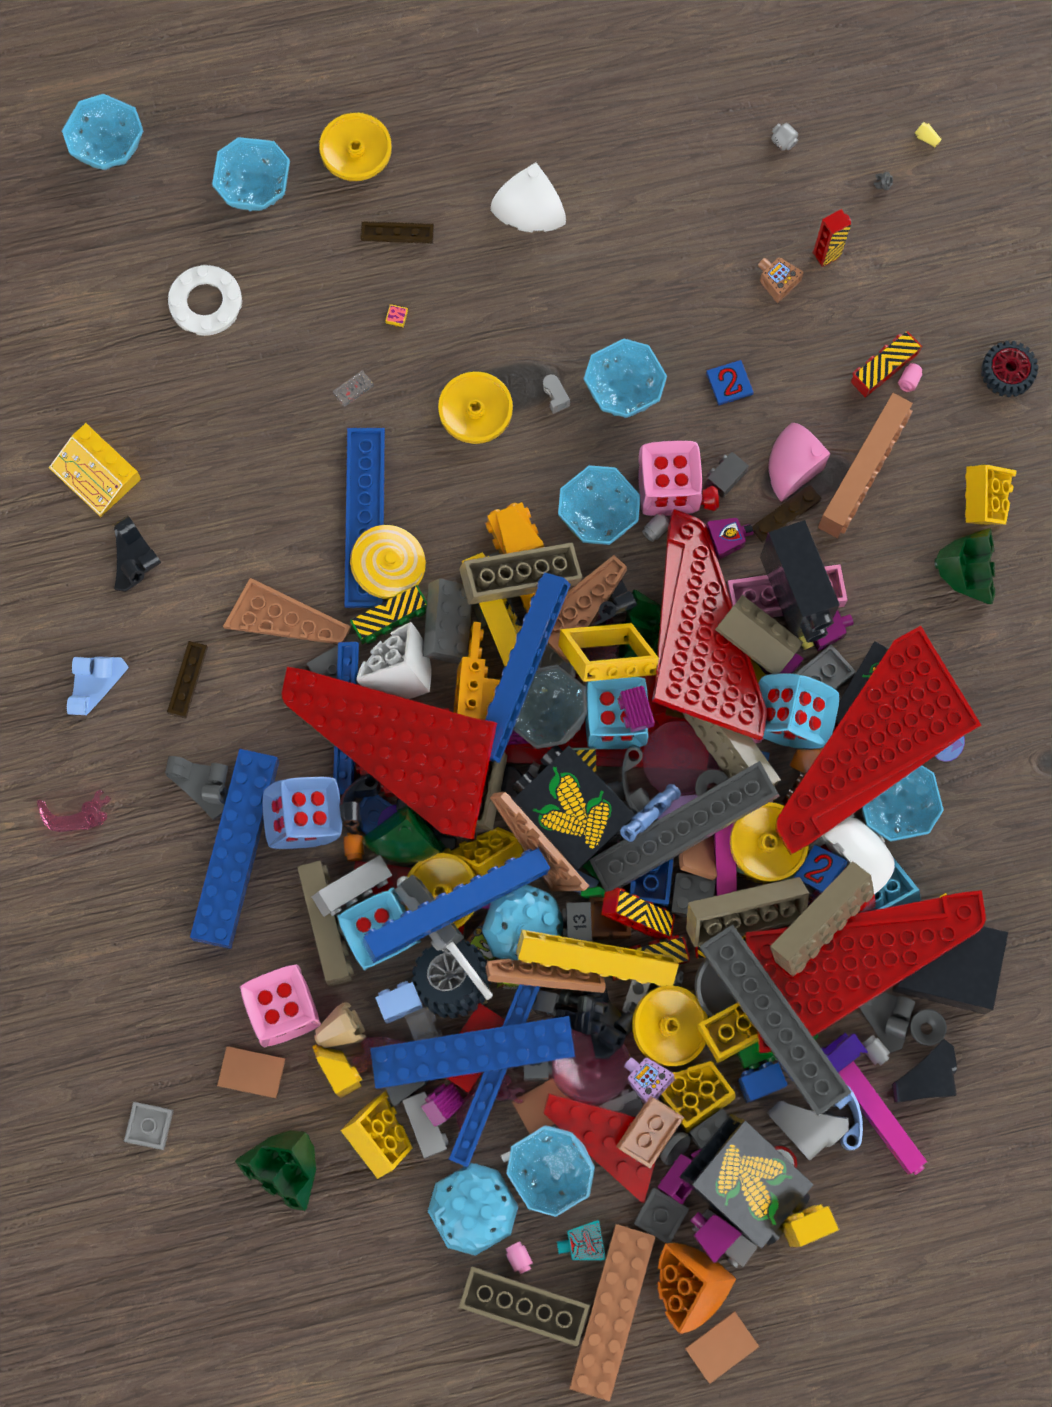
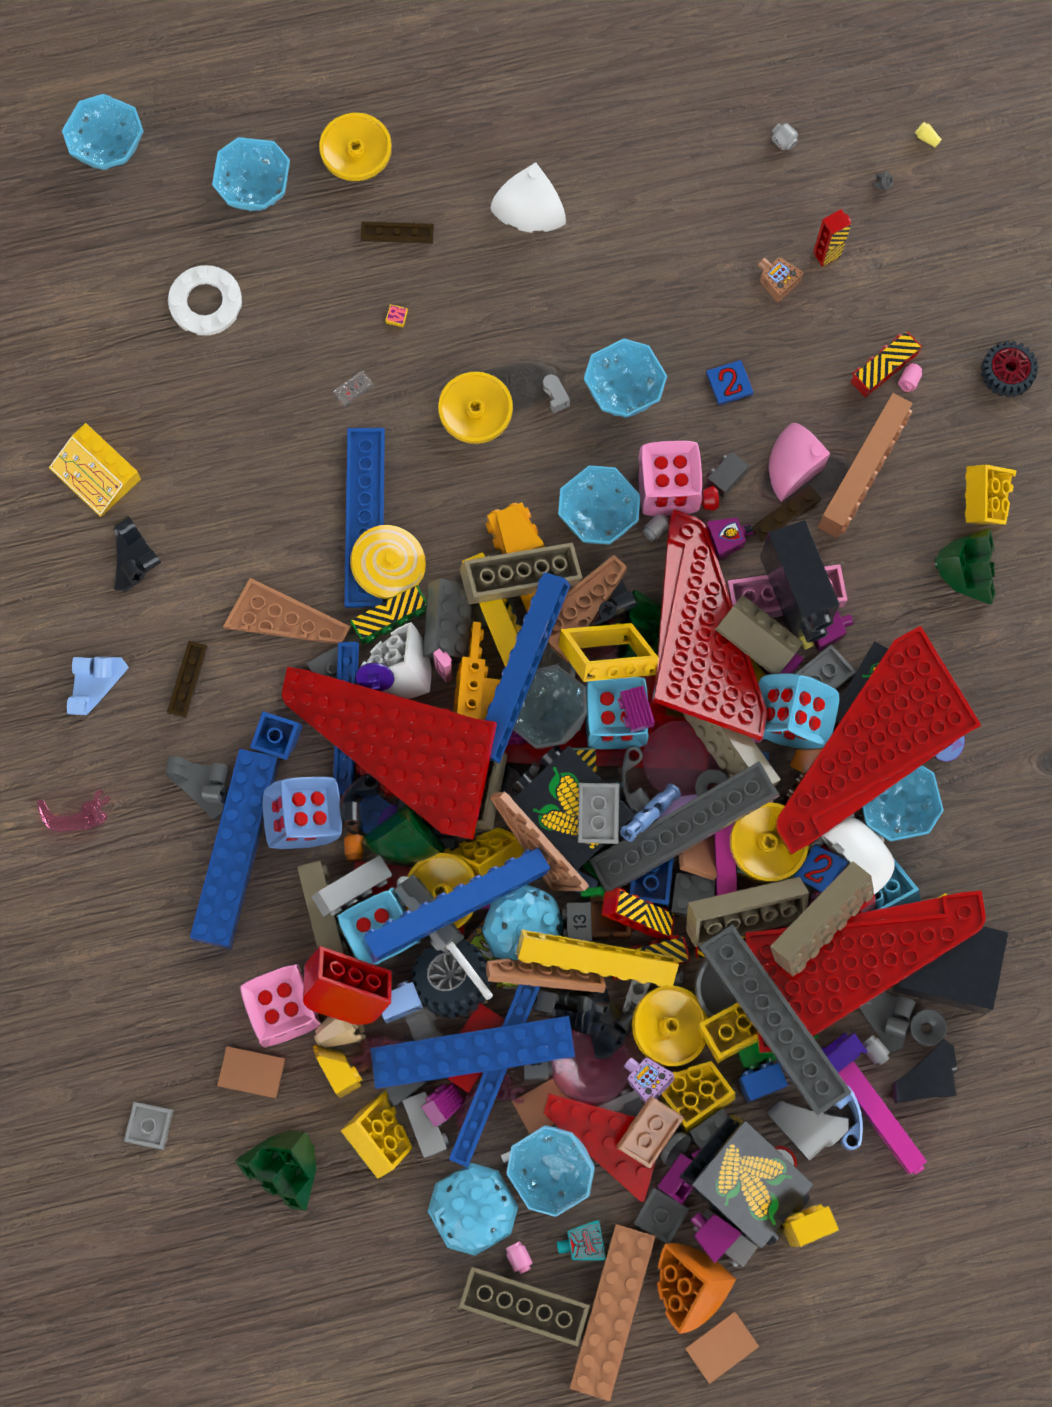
none -> blue slope [250,711,303,760]
none -> red brick [303,946,392,1025]
none -> dark purple piece [356,663,395,692]
none -> bright pink plate [433,648,453,683]
none -> light grey tile [578,783,619,844]

